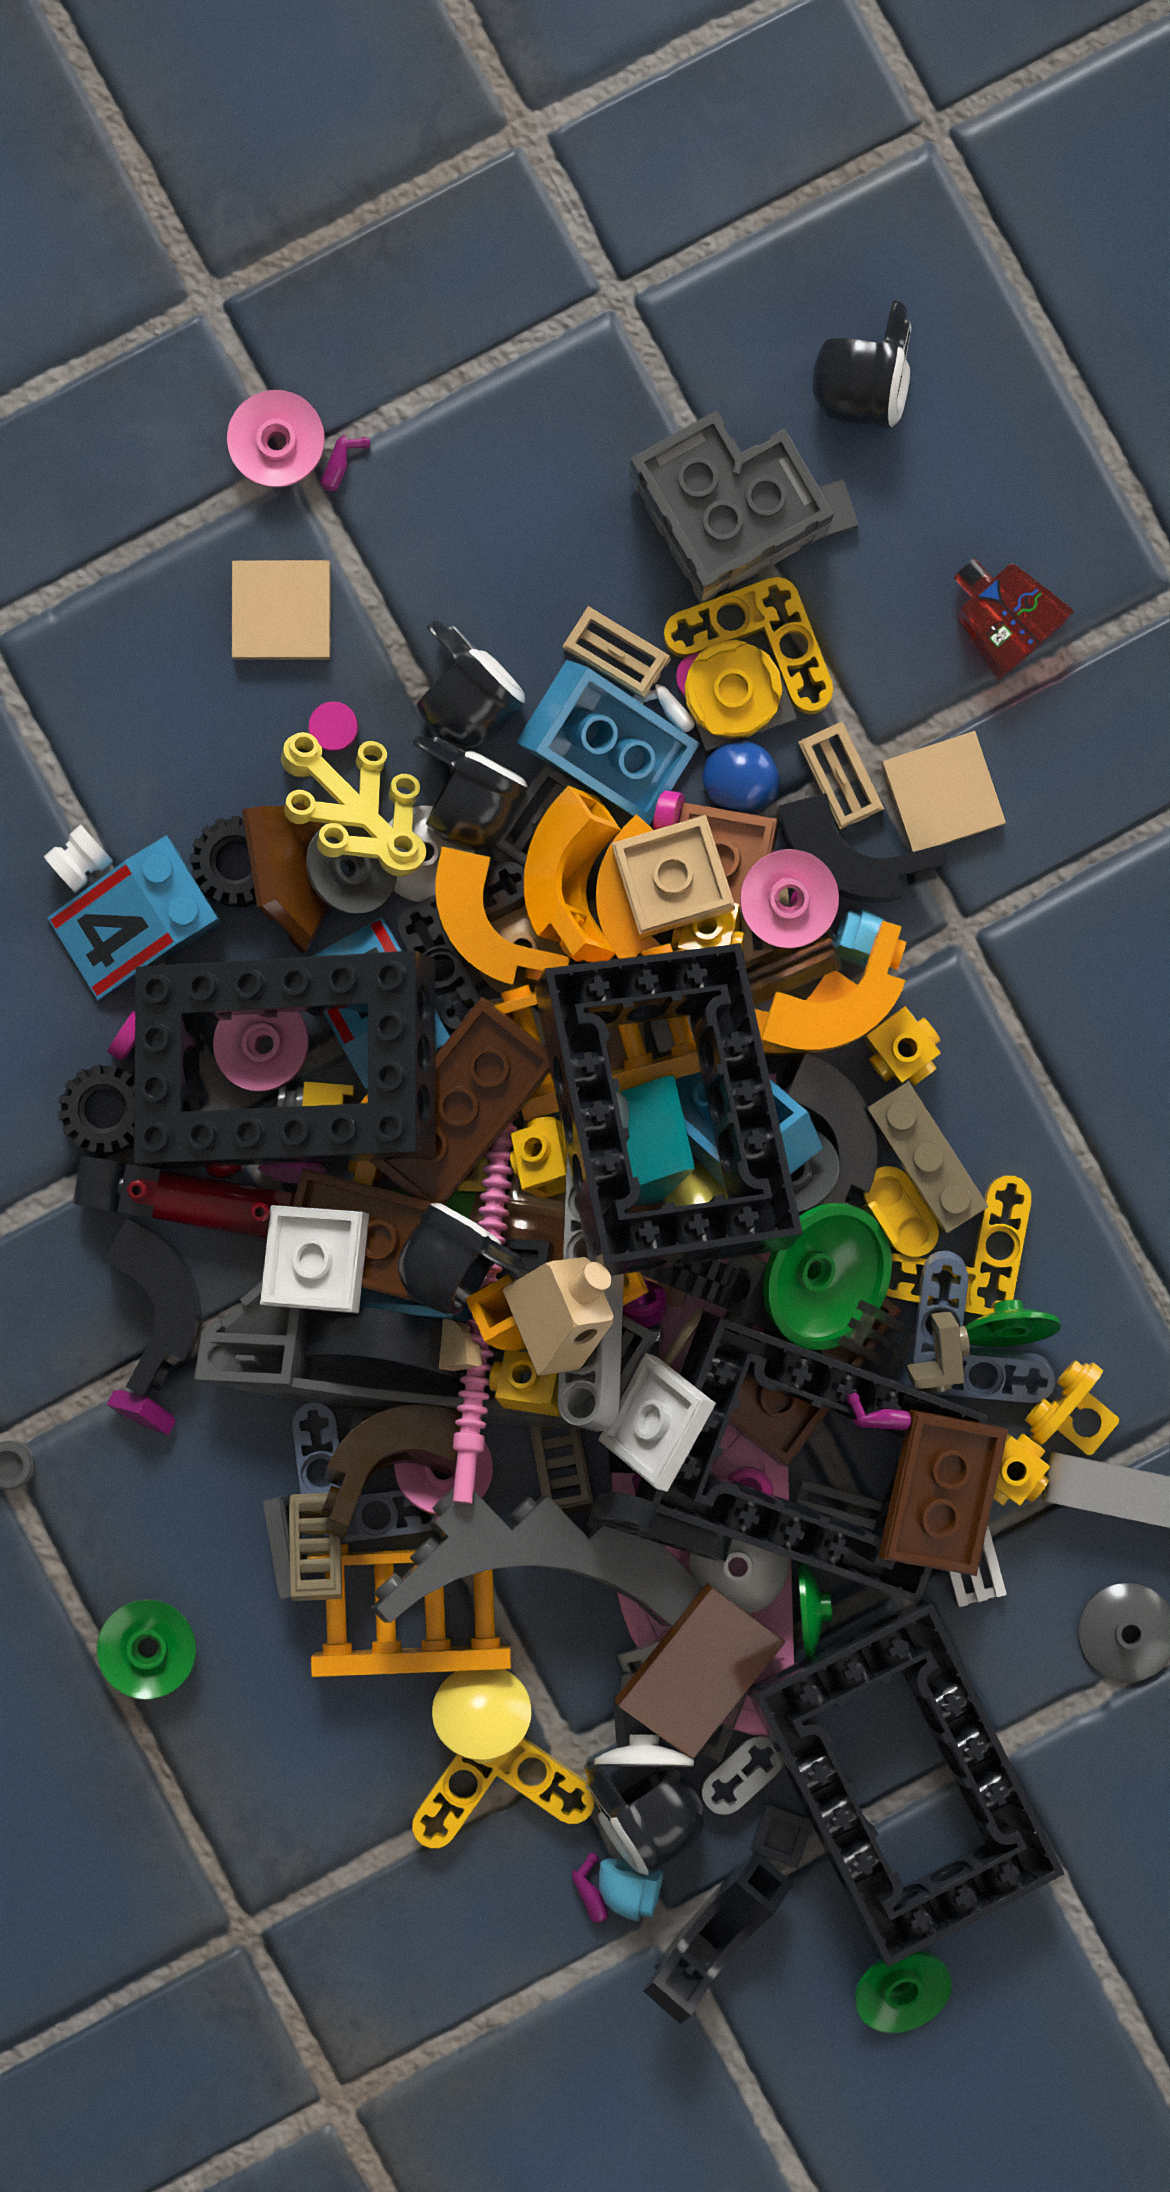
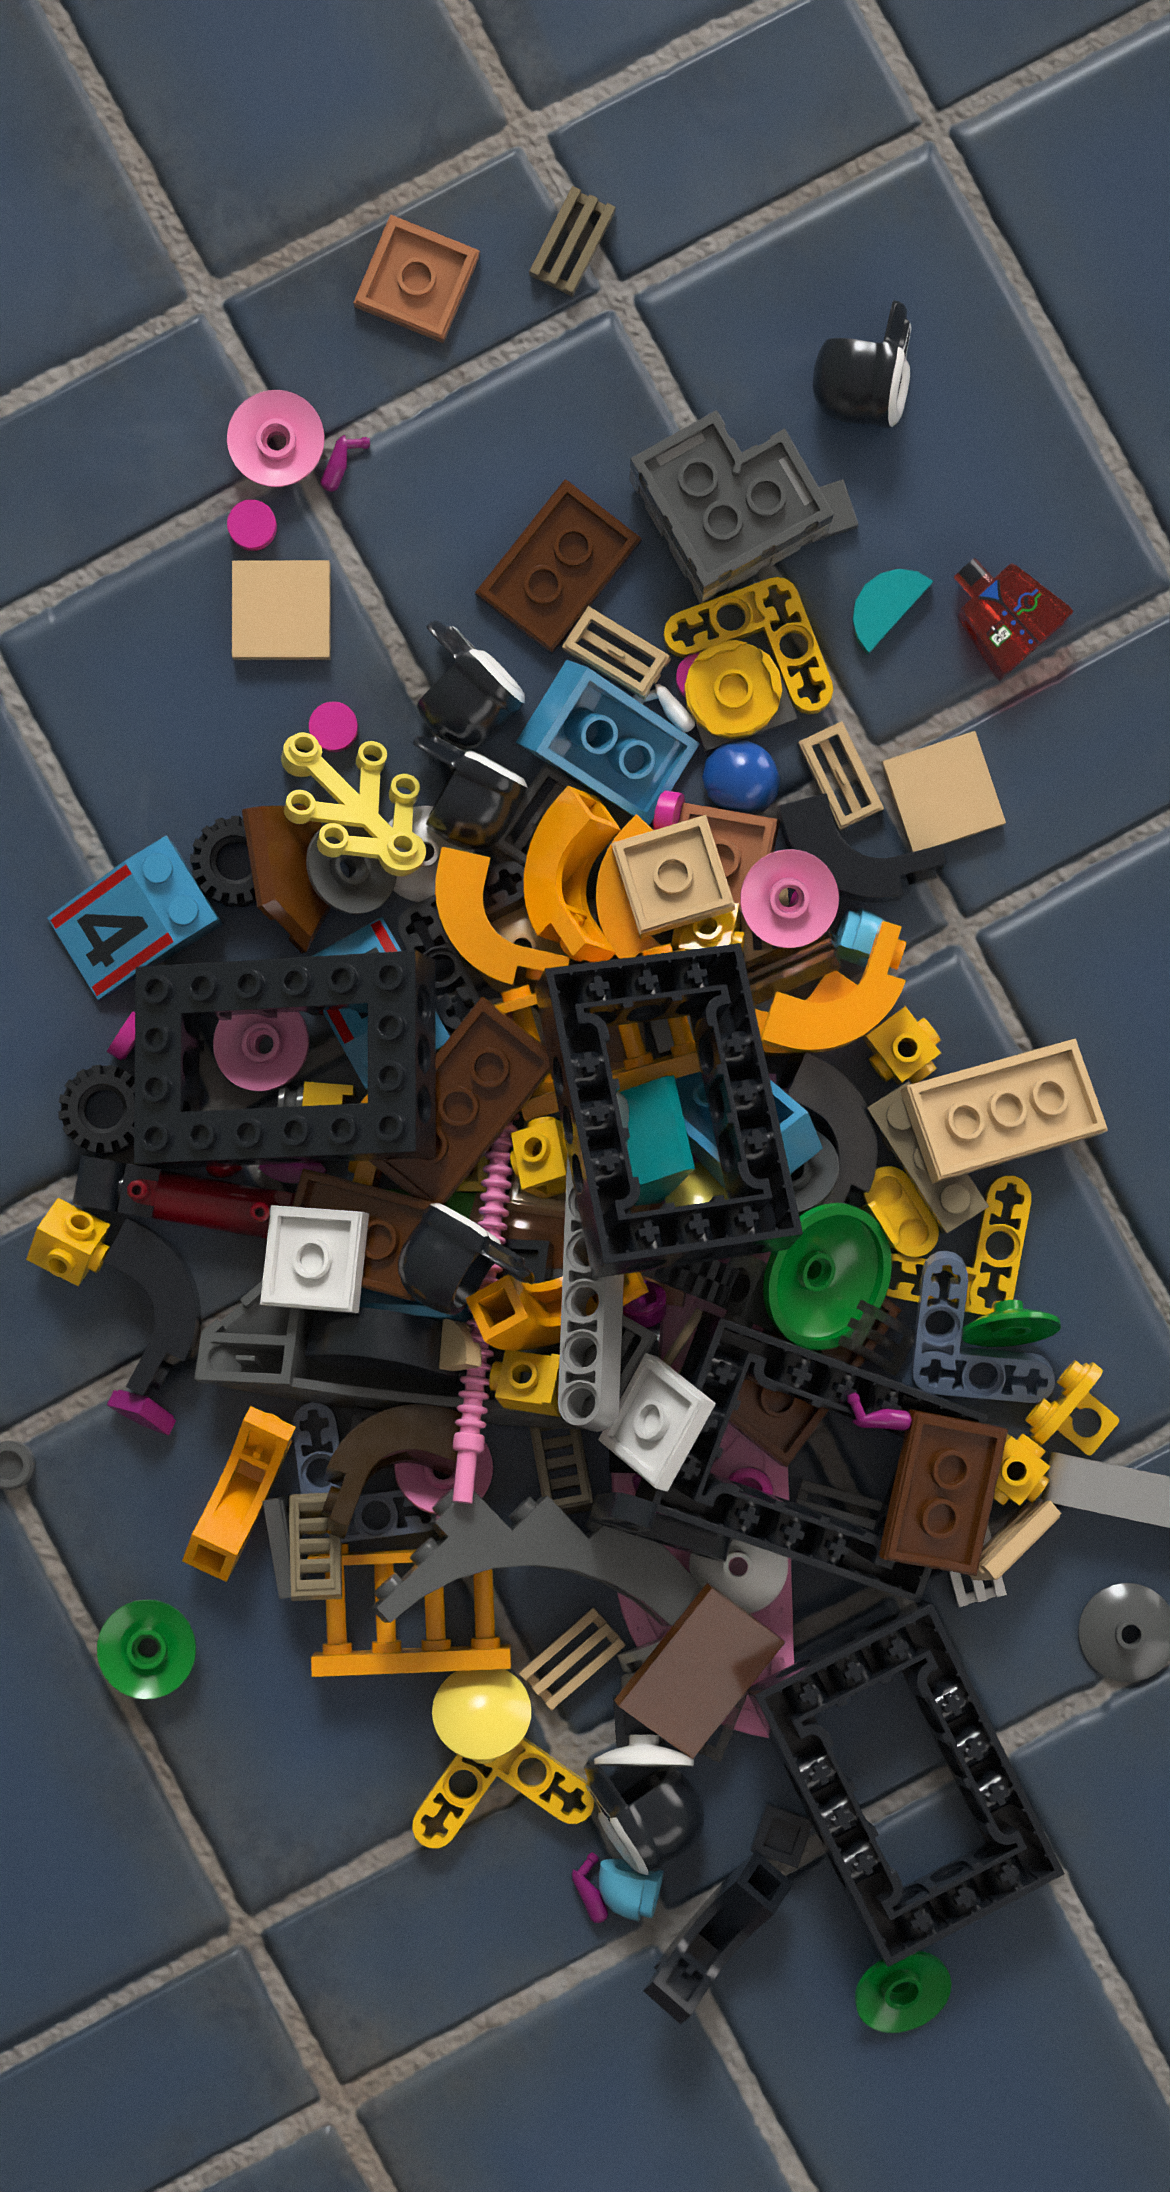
white wheel [44,824,113,893] -> none
tan torso [503,1257,614,1376] -> none
light grey beam [701,1735,782,1815] -> none
green dish [798,1561,833,1659] -> none
dark tan bracket [907,1311,970,1393] -> none
none -> yellow brick [26,1198,110,1287]
none -> light orange arch [182,1406,296,1582]
none -> dark pink tile [227,499,277,551]
none -> nougat tile [353,214,480,343]
none -> reddish brown tile [475,479,642,655]
none -> tan tile [519,1606,626,1711]
none -> dark tan tile [529,186,616,297]
none -> teal tile [852,569,934,655]
none -> tan tile [900,1038,1108,1184]
none -> tan tile [969,1500,1061,1580]

